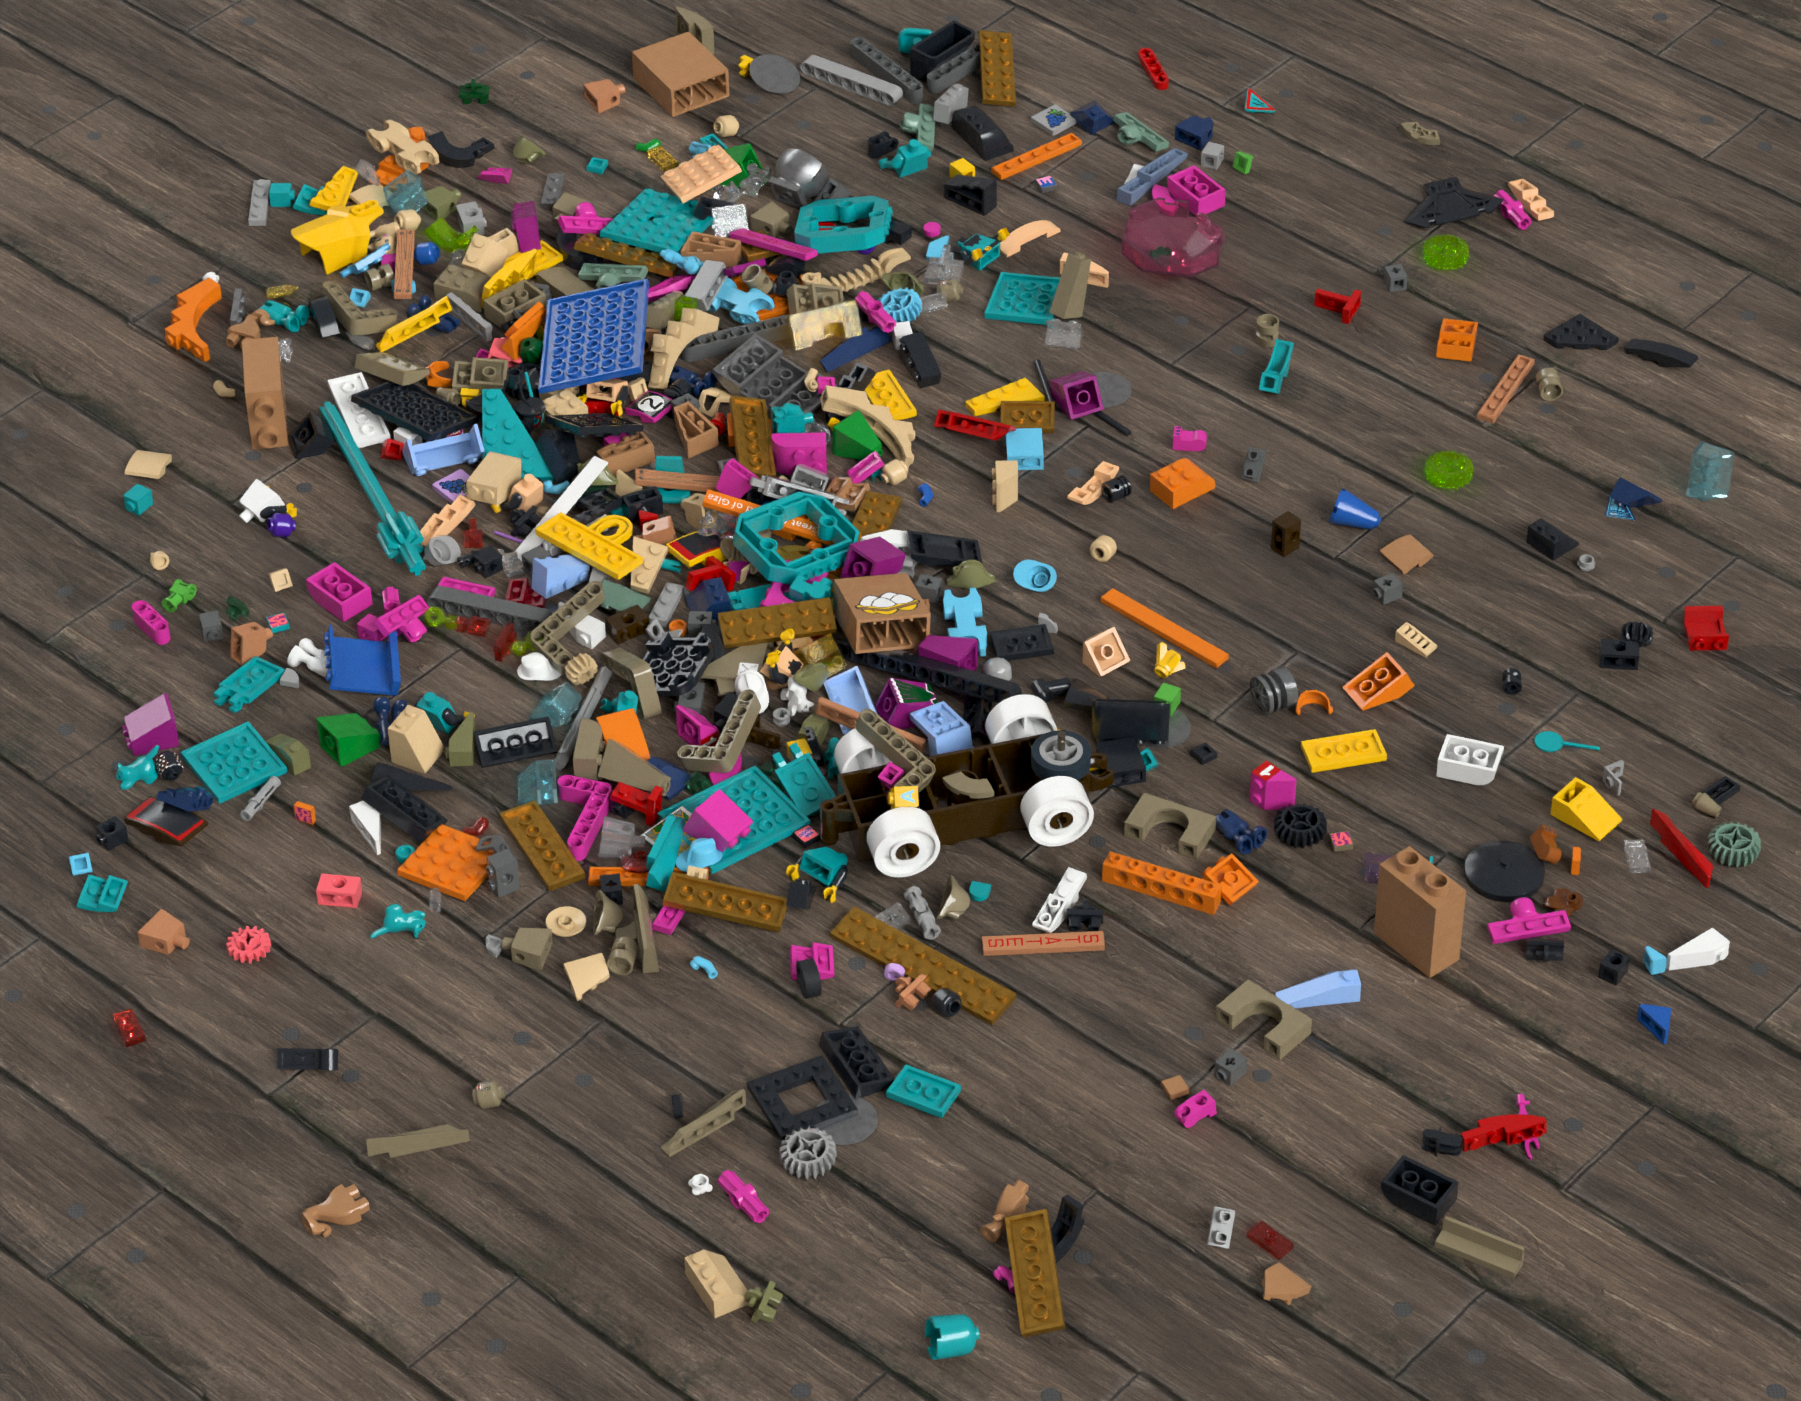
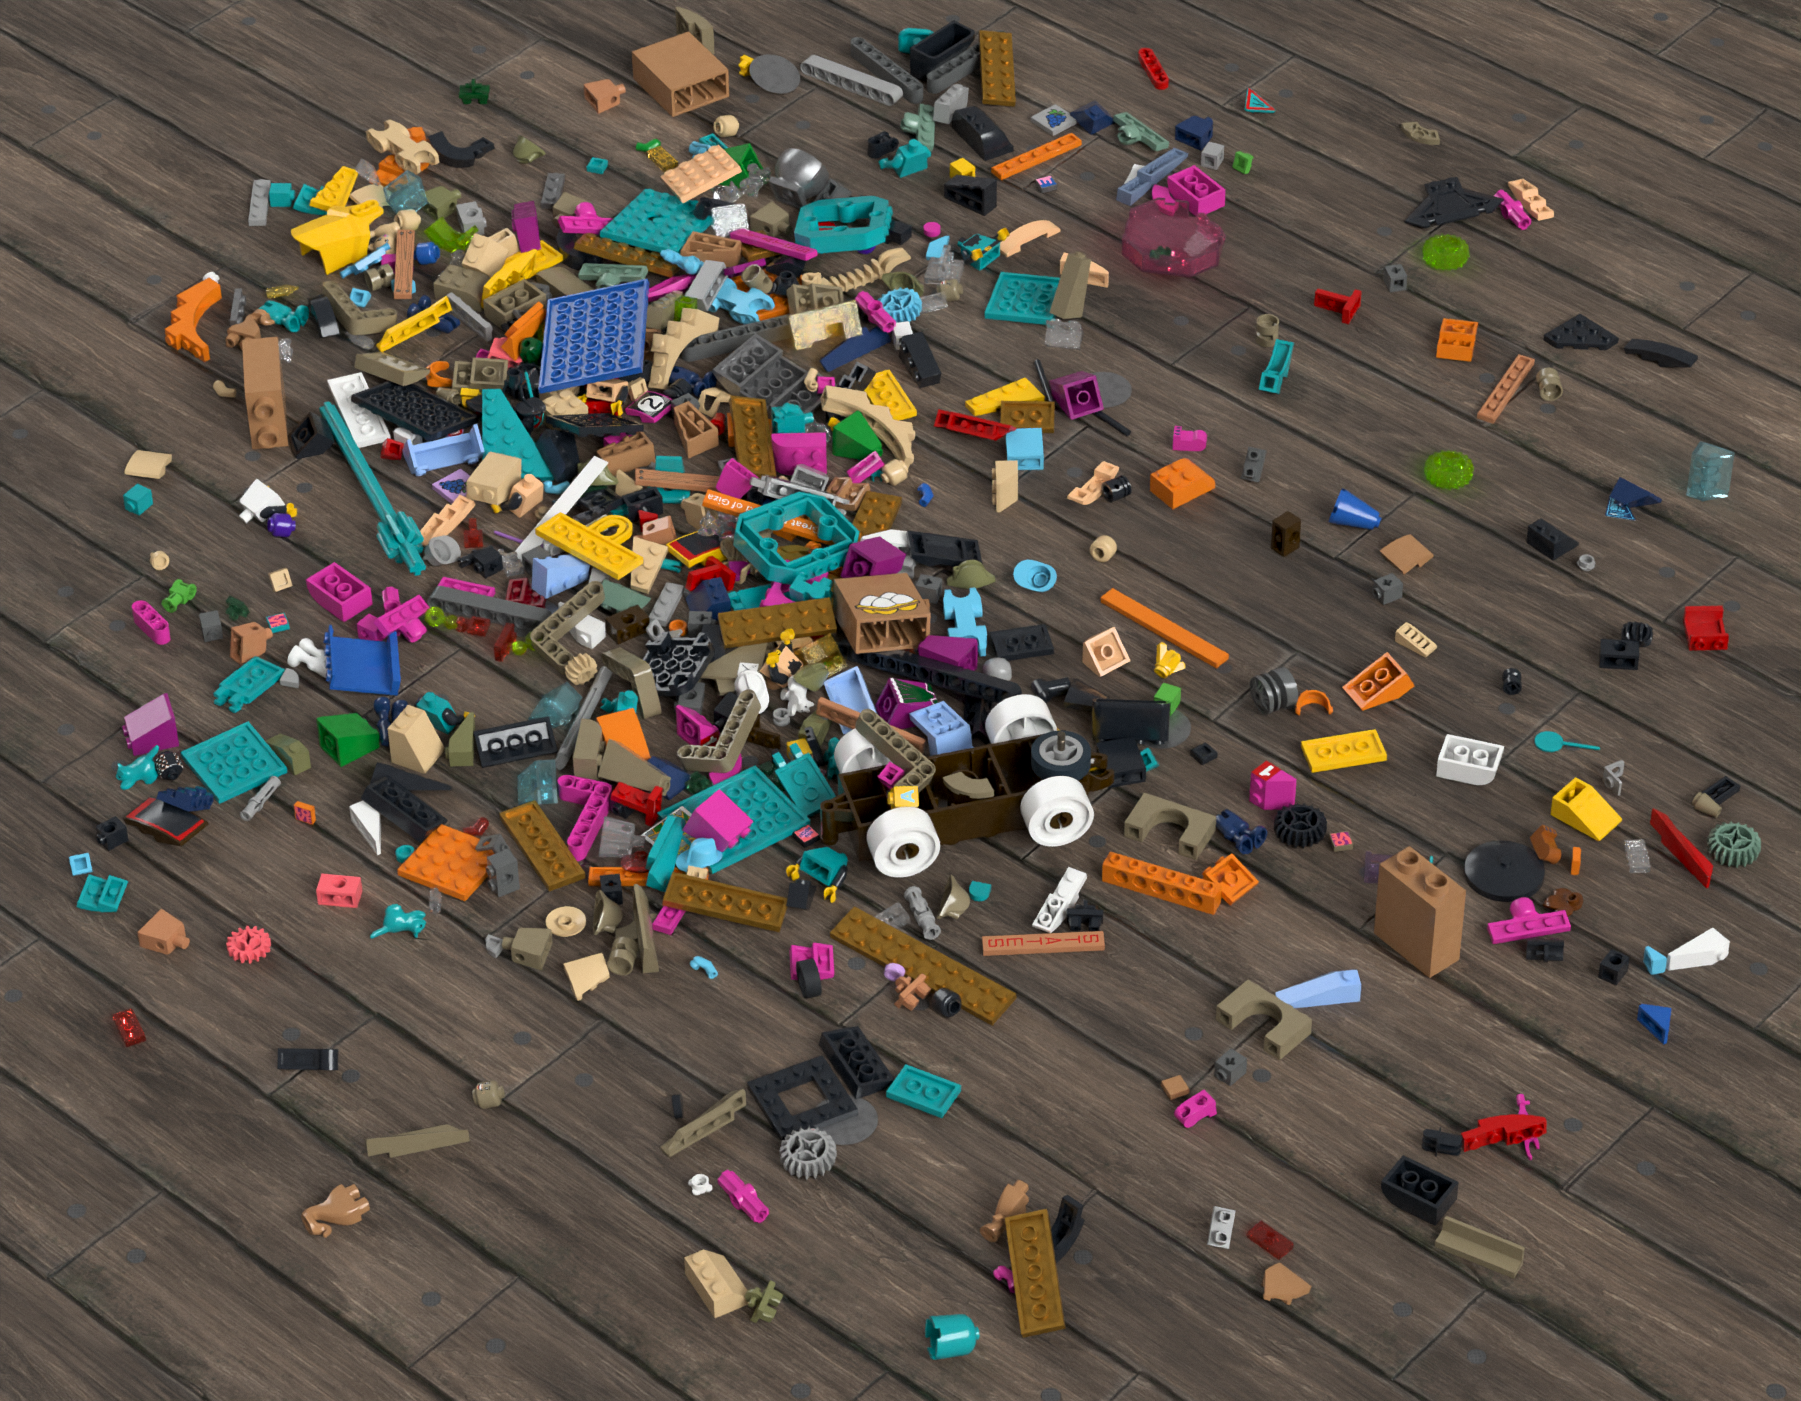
dark pink slope [477,167,512,184] -> none
black hips [510,505,542,539] -> none
white piece [517,652,562,681] -> none
light grey tile [1038,613,1058,634] -> none

